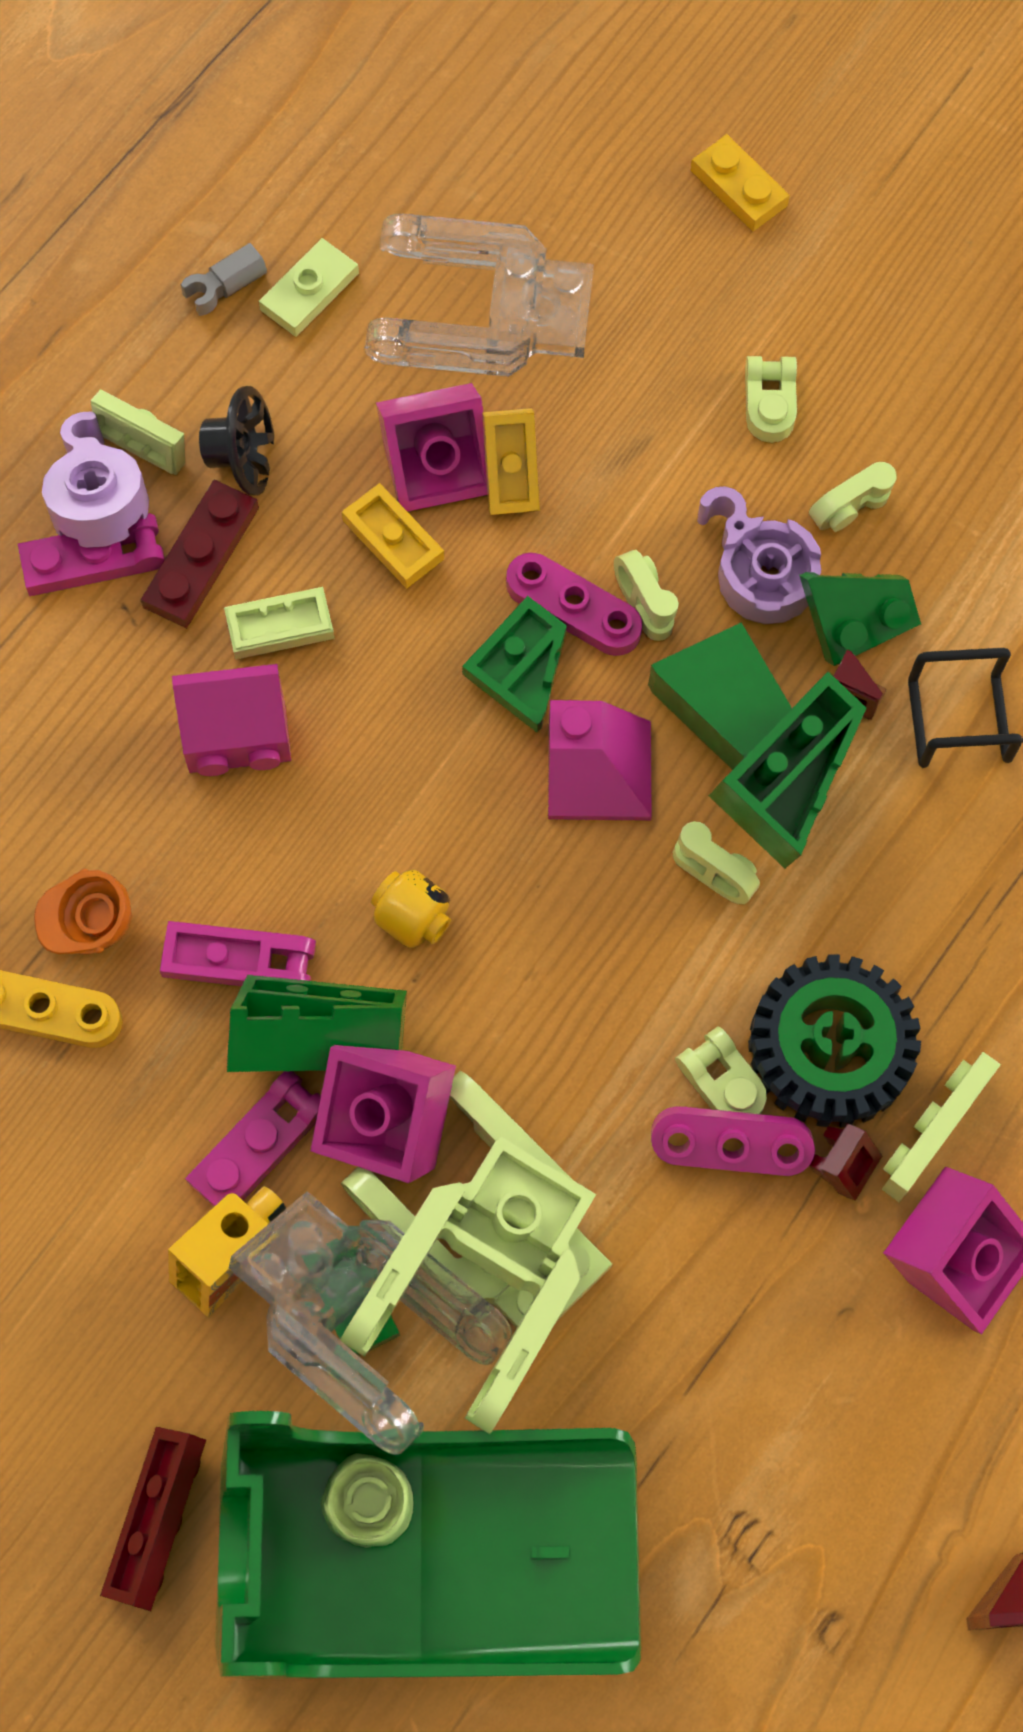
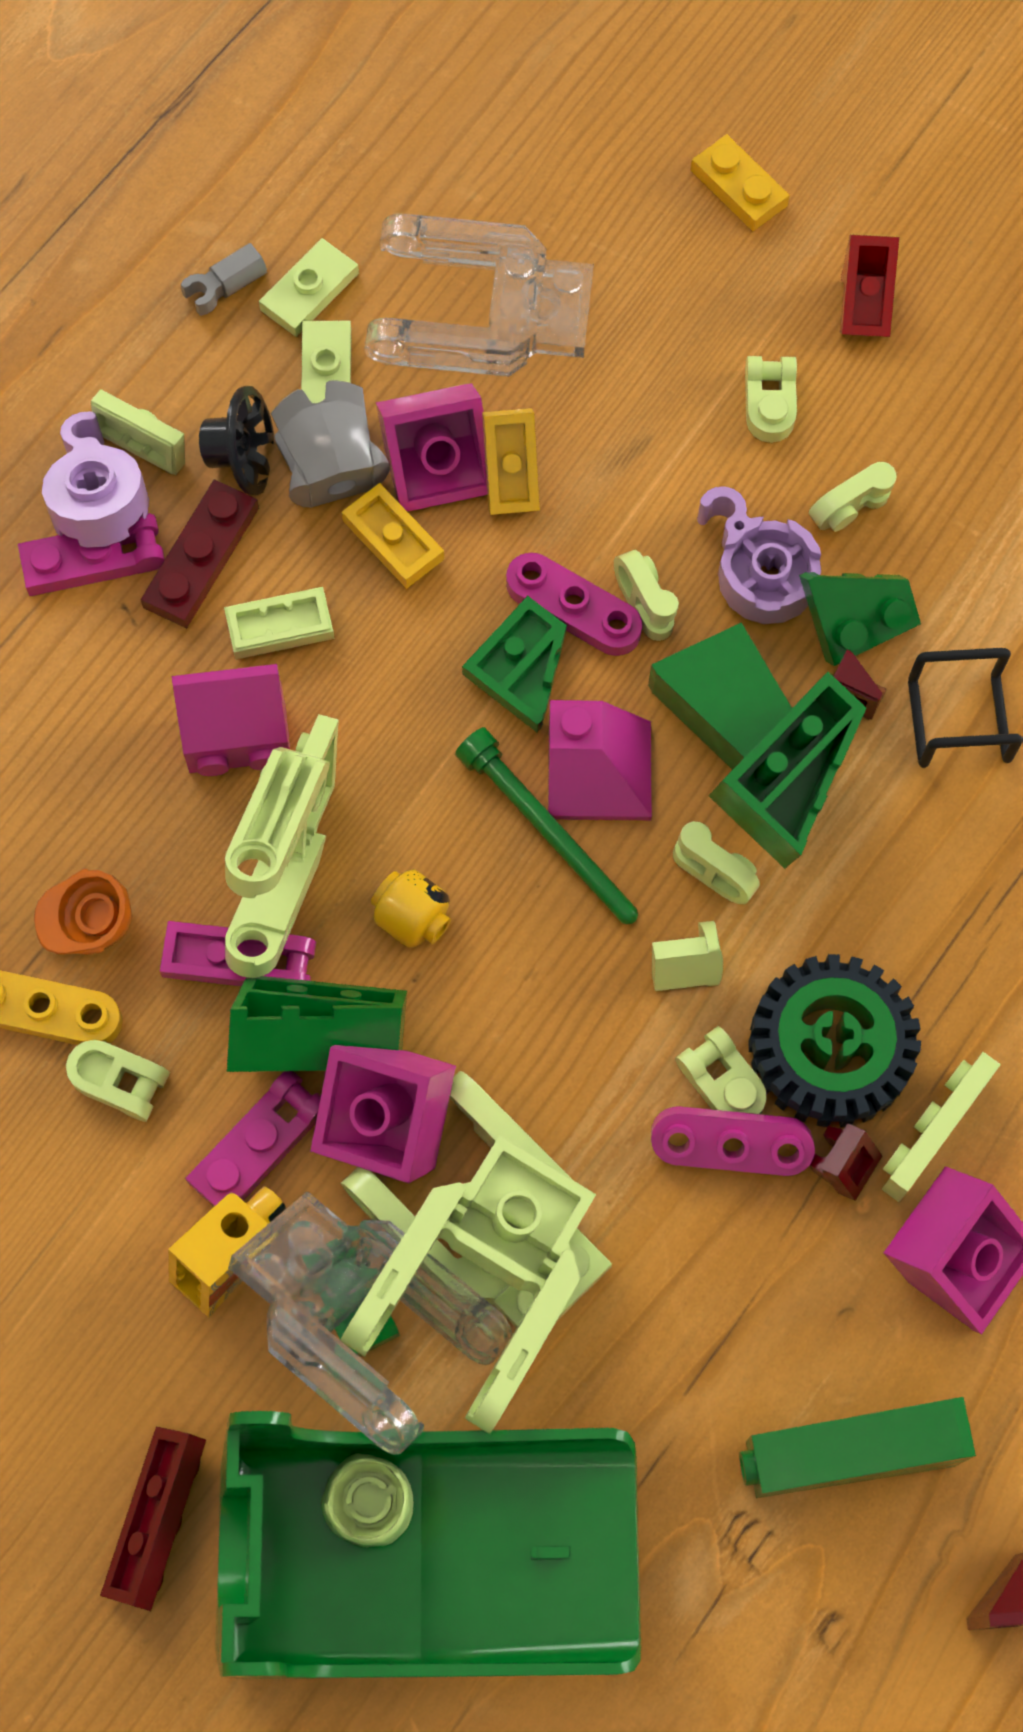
none -> yellowish green plate [66,1040,170,1122]
none -> yellowish green plate [225,714,339,978]
none -> light grey piece [270,380,390,508]
none -> yellowish green plate [301,321,352,403]
none -> green piece [455,727,638,925]
none -> yellowish green tile [652,921,723,991]
none -> green slope [739,1397,976,1498]
none -> red slope [840,234,900,337]

